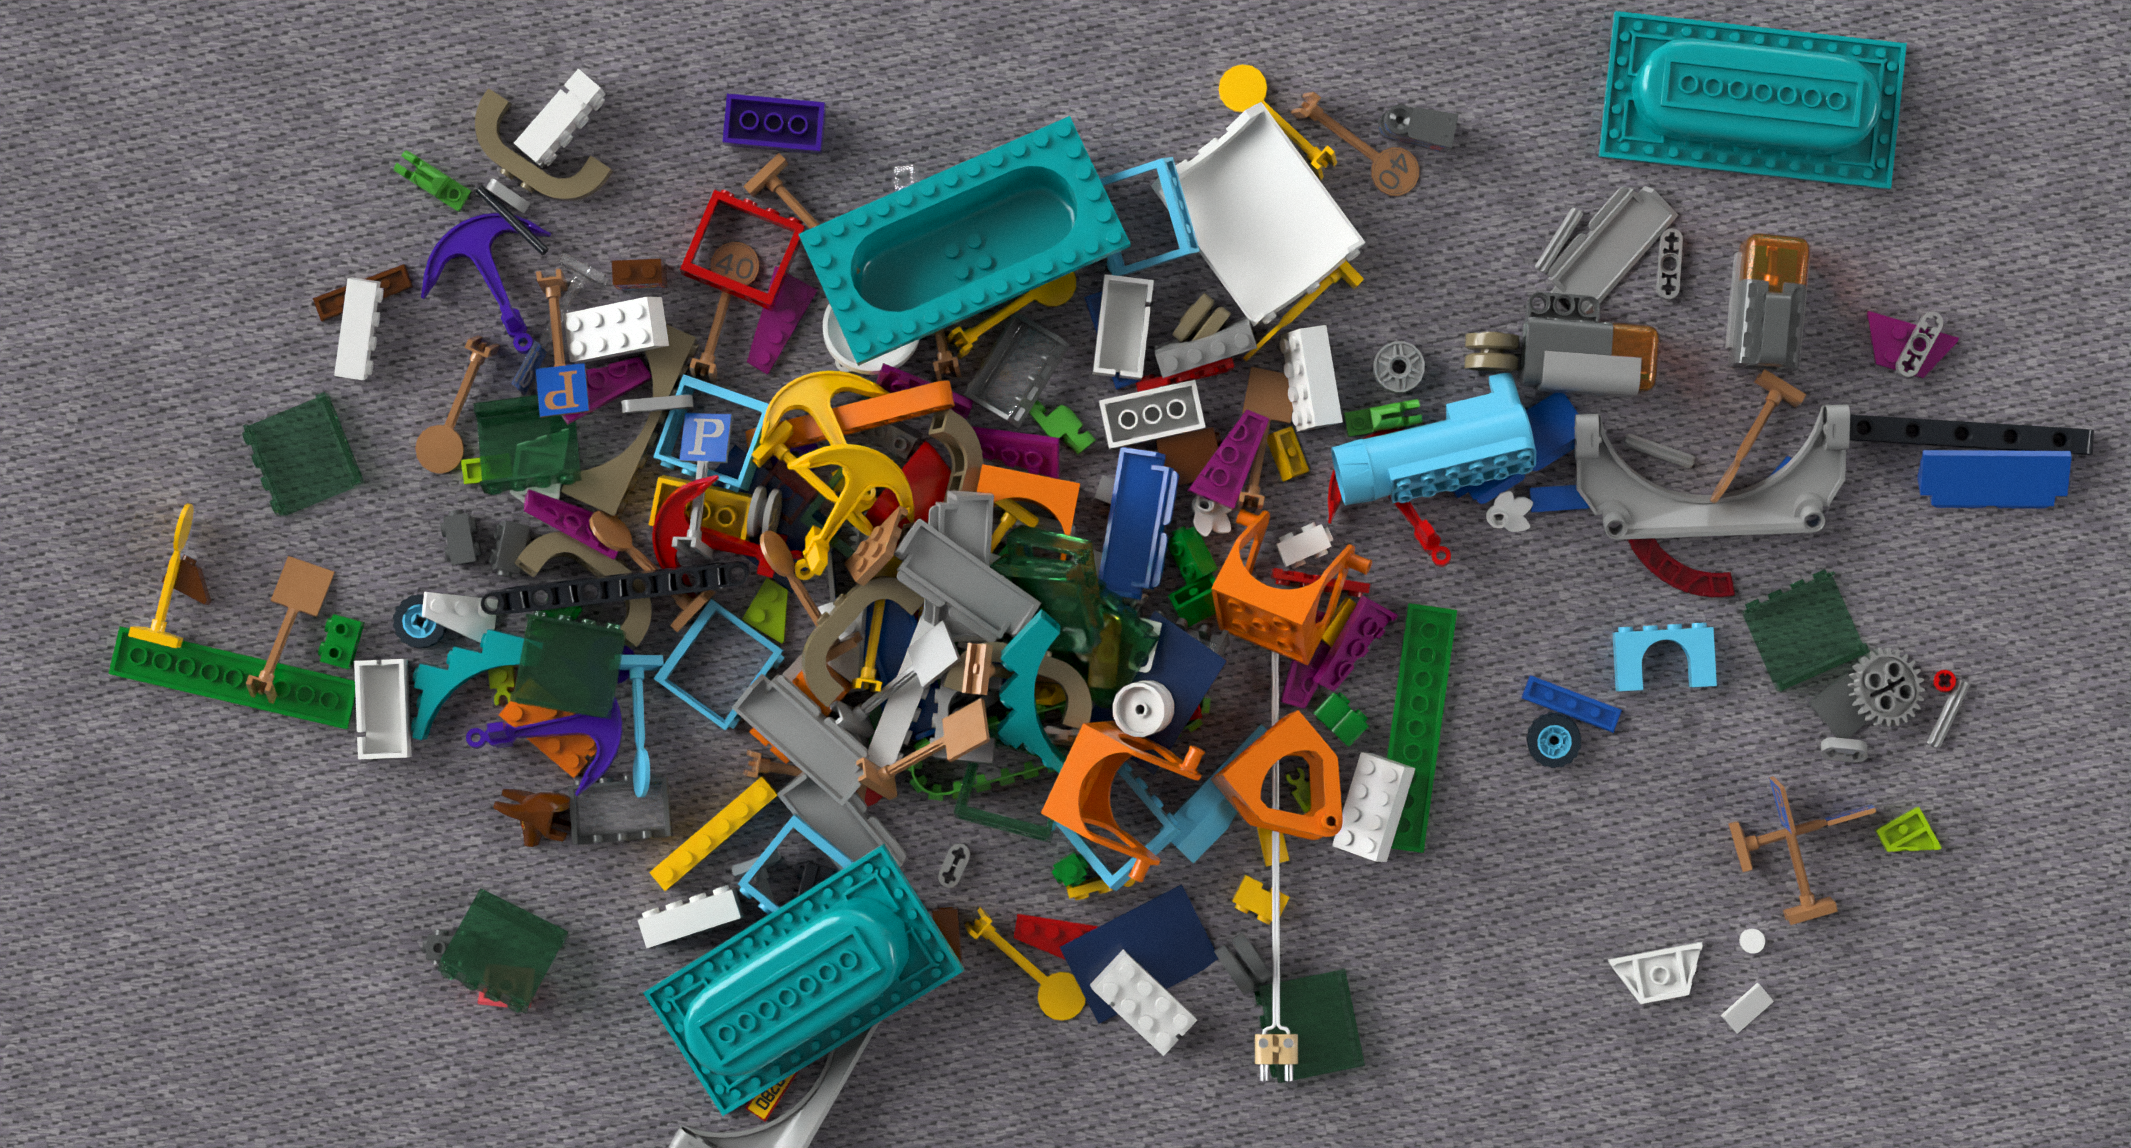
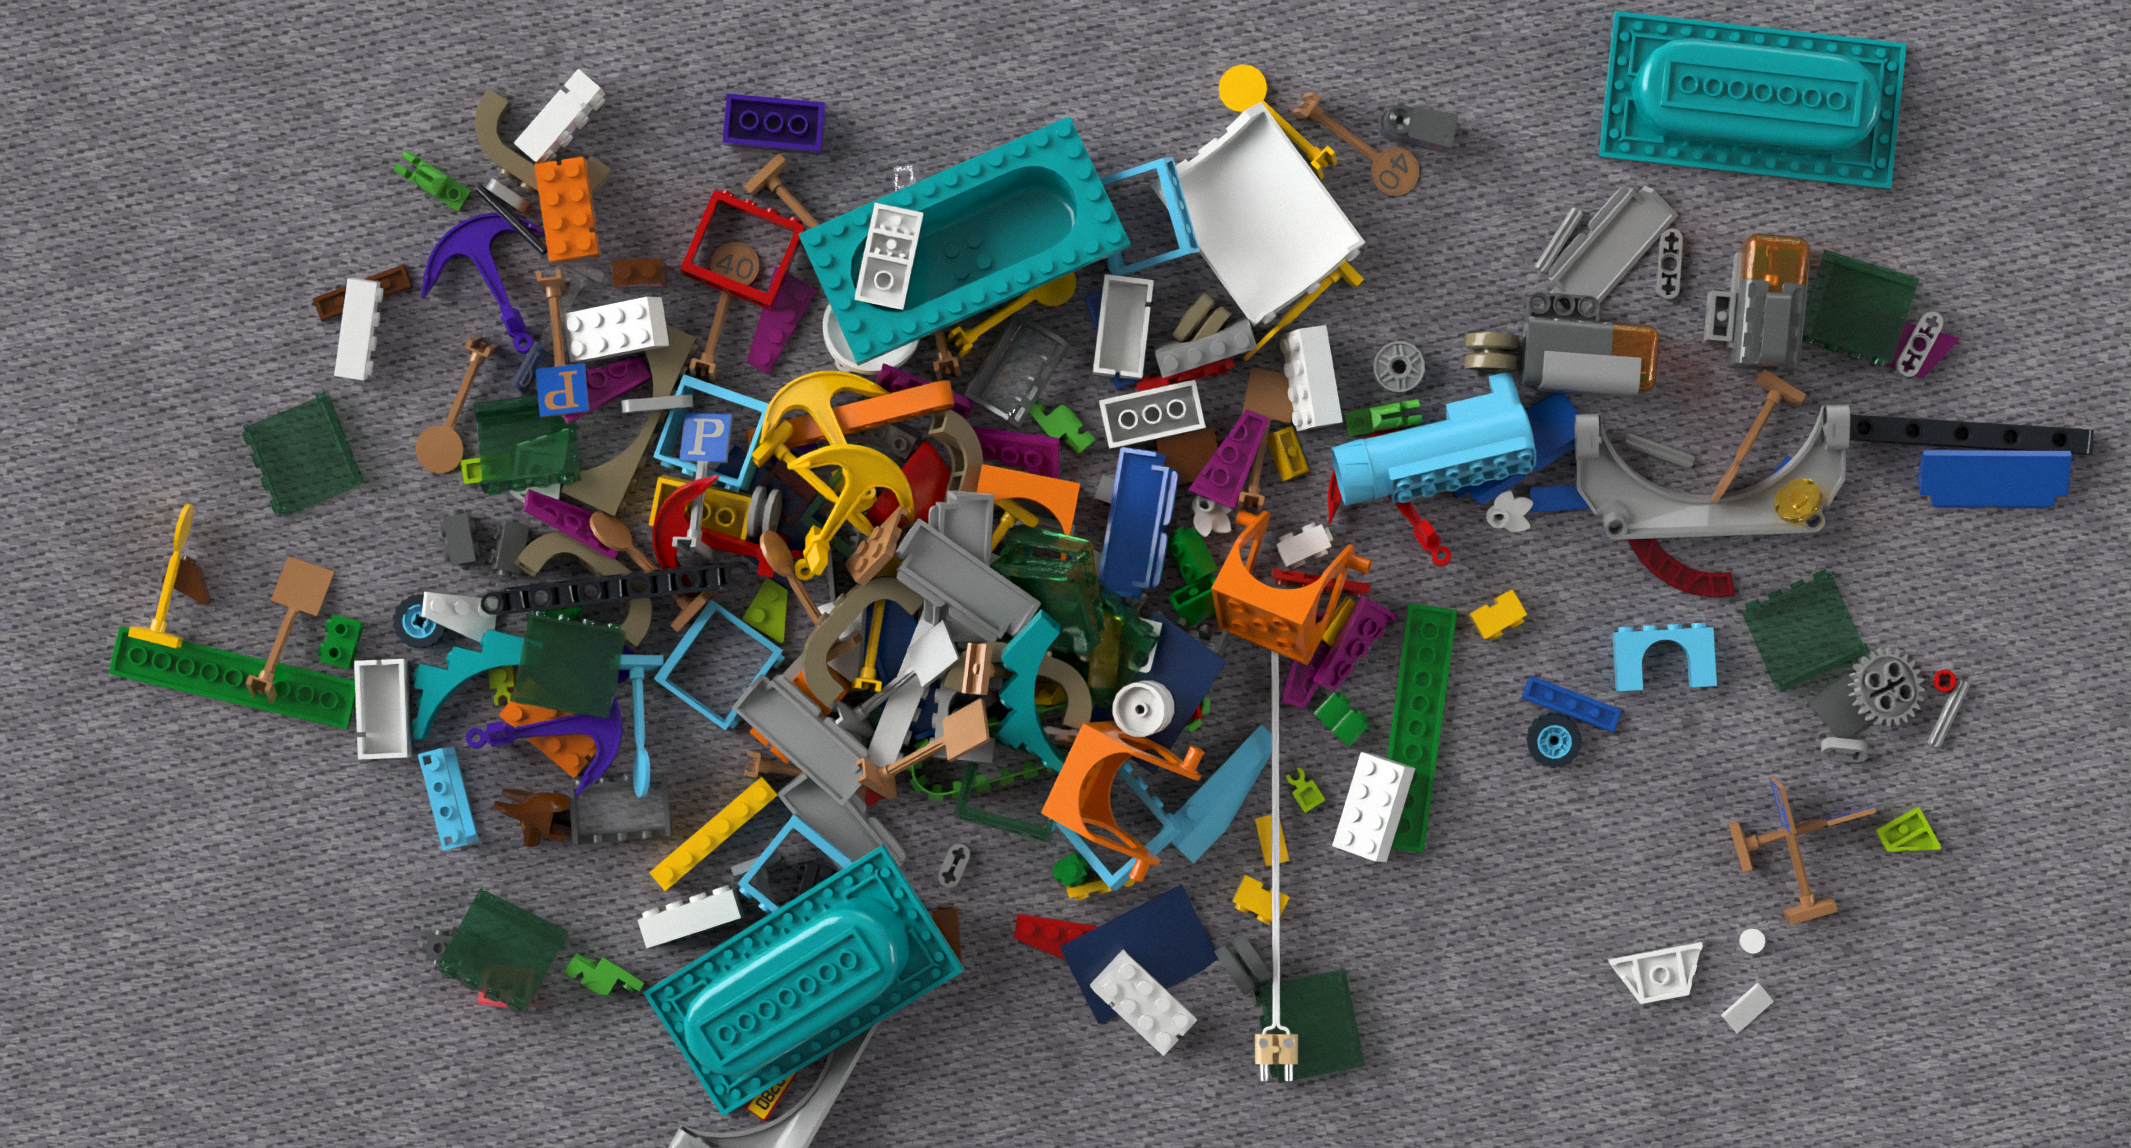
yellow piece [964,907,1086,1021] -> none
orange piece [1210,710,1343,840] -> none
none -> medium azure window [418,746,479,851]
none -> orange piece [534,157,601,265]
none -> bright green plate [564,953,645,995]
none -> white slope [854,203,924,310]
none -> yellow brick [1468,589,1527,641]
none -> light grey brick [1703,291,1736,344]
none -> clear yellow tile [1774,478,1823,524]
none -> clear green panel [1802,249,1919,367]

